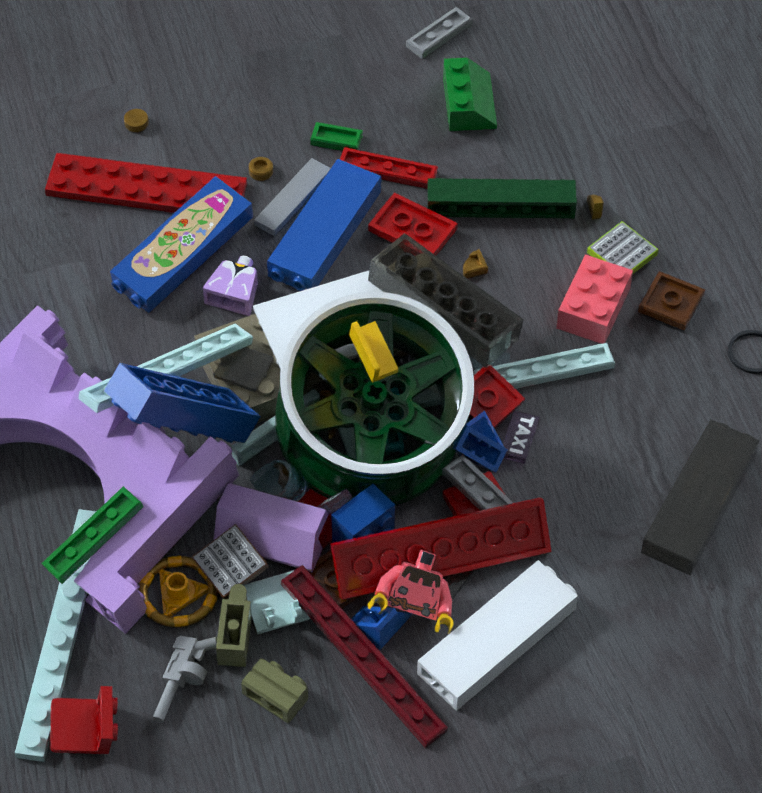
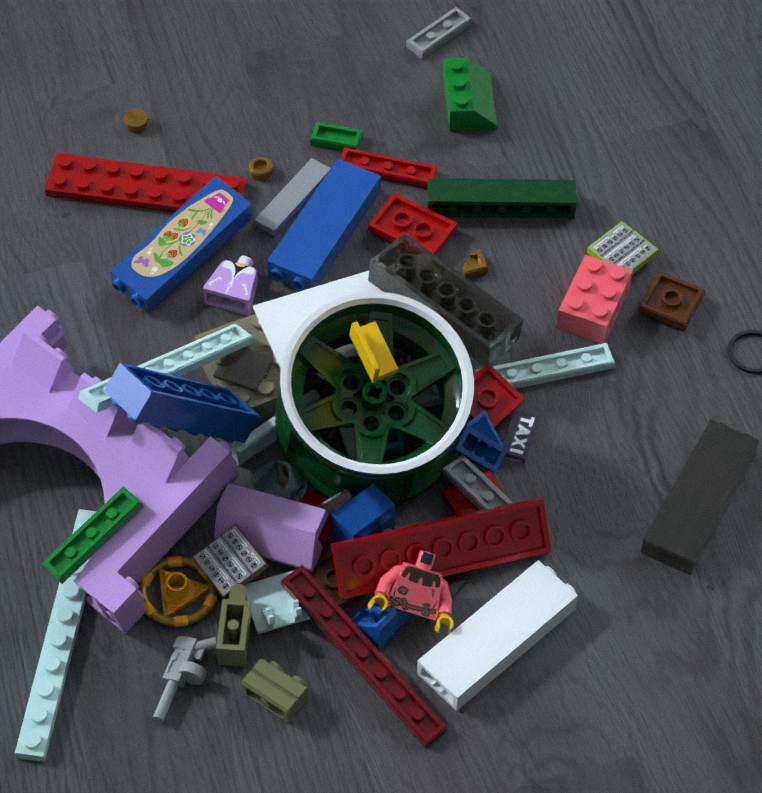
red bracket [50,686,118,754] -> none
pearl gold tile [587,194,604,219] -> none

